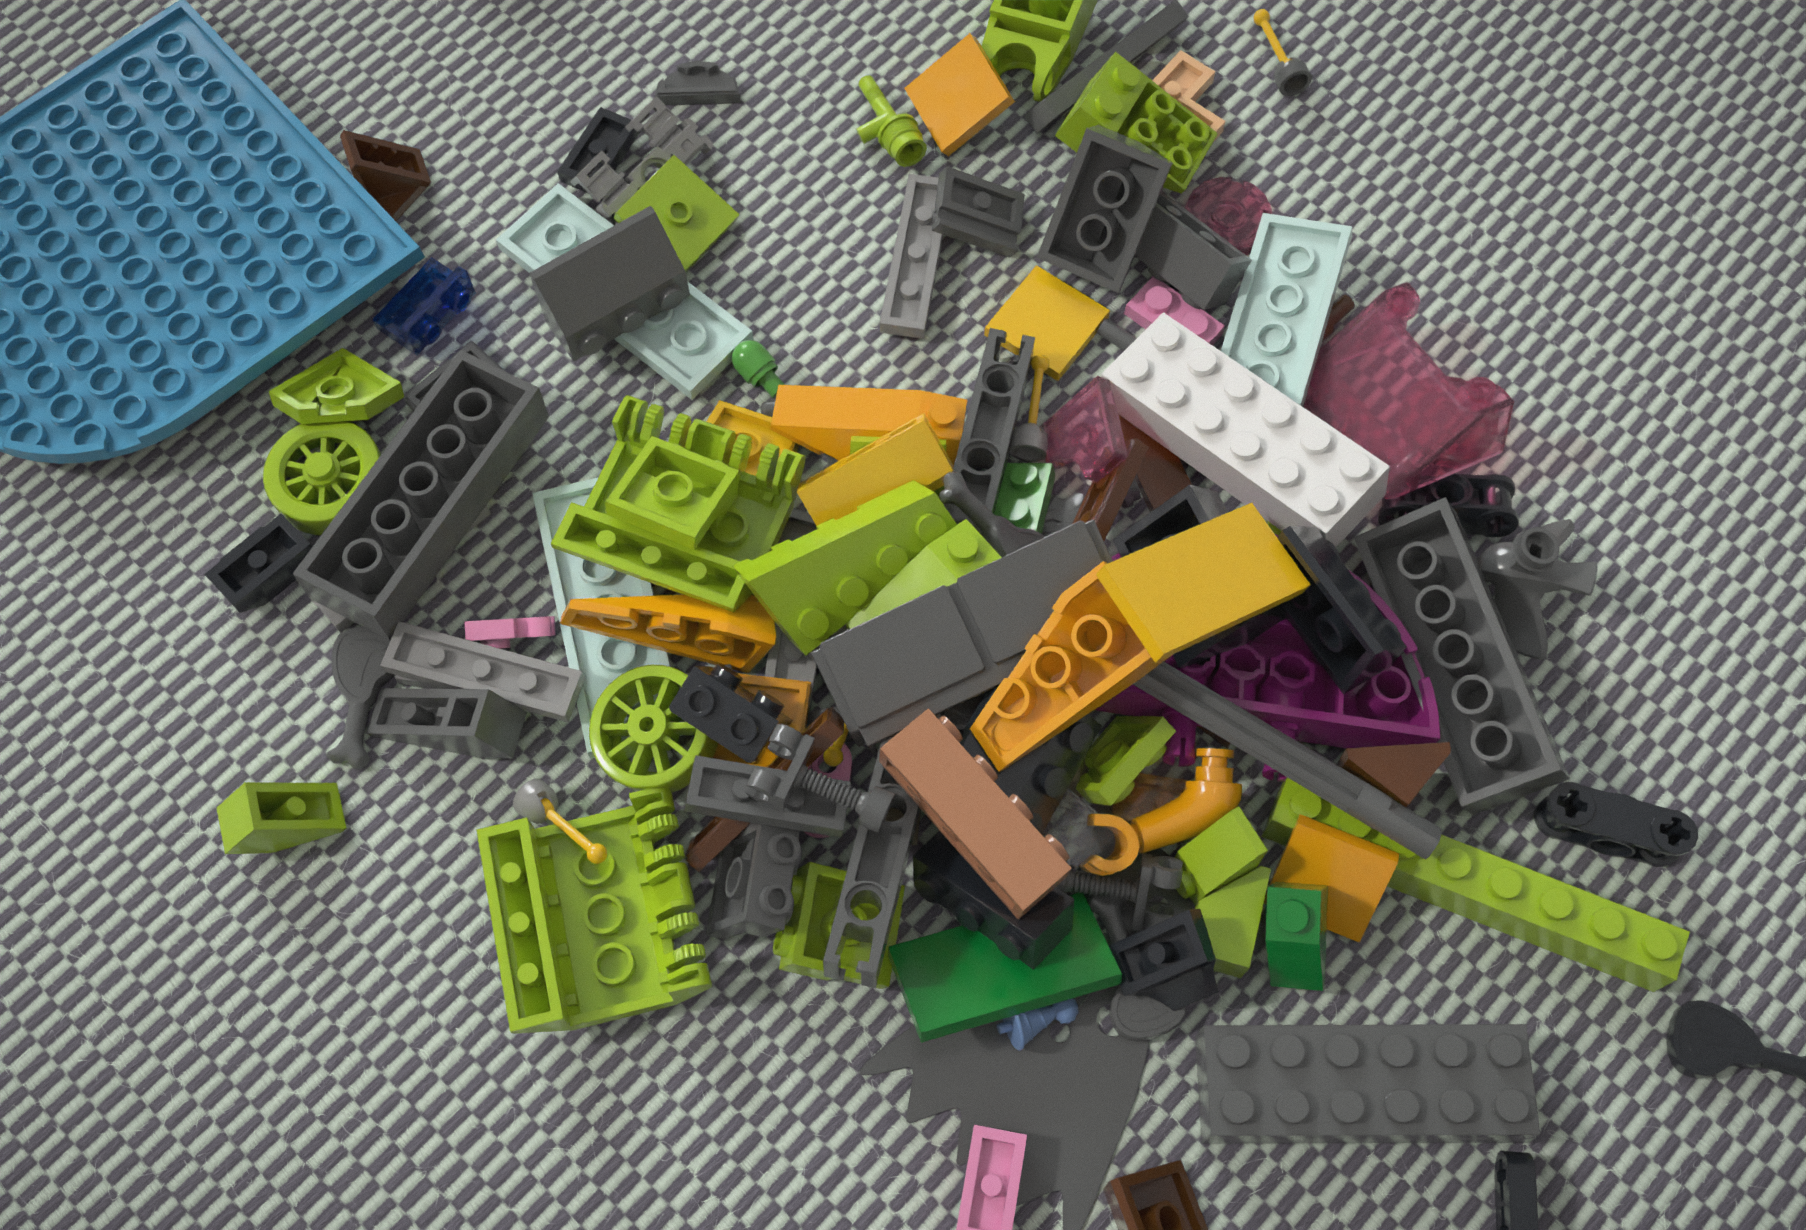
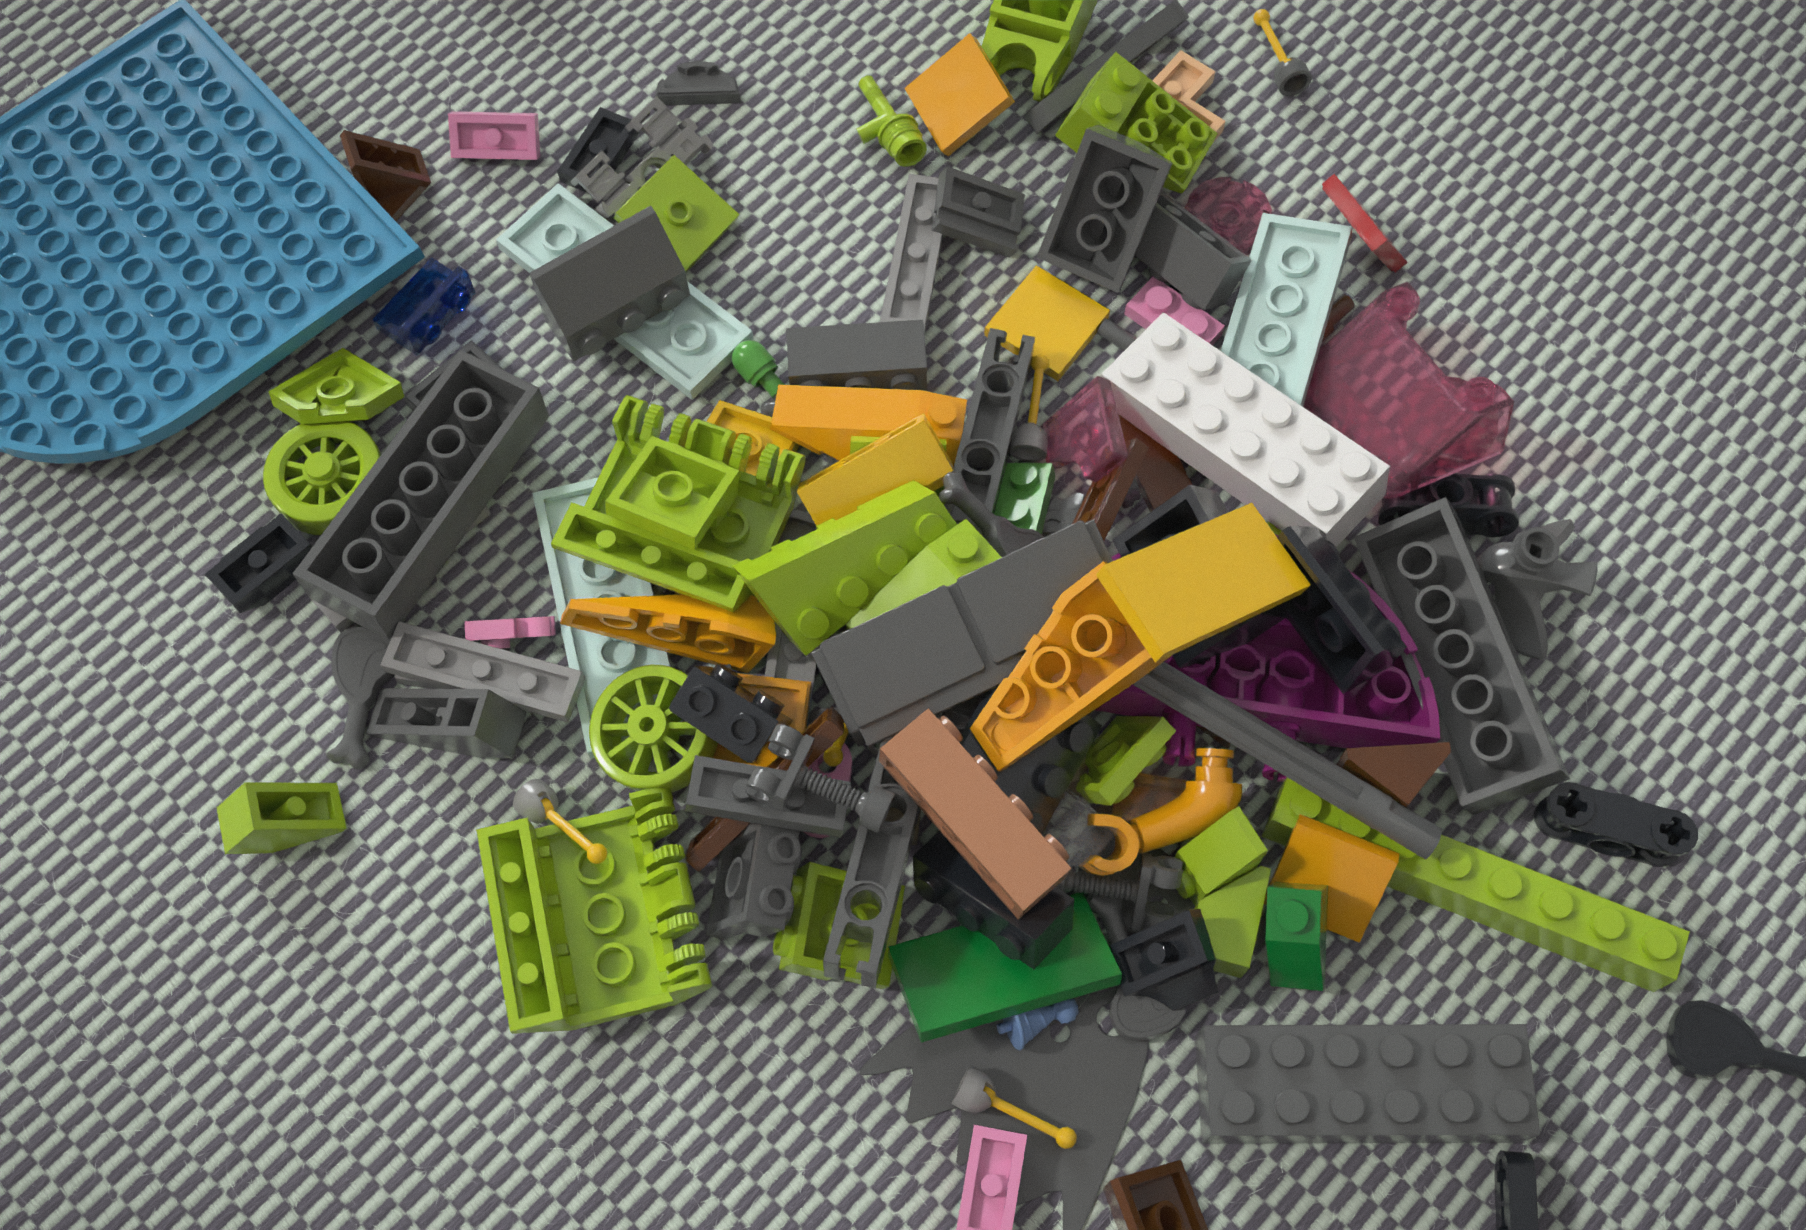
none -> bright pink plate [448,111,540,160]
none -> dark grey brick [786,320,927,390]
none -> hinge [951,1065,1077,1149]
none -> tile [1322,174,1408,273]

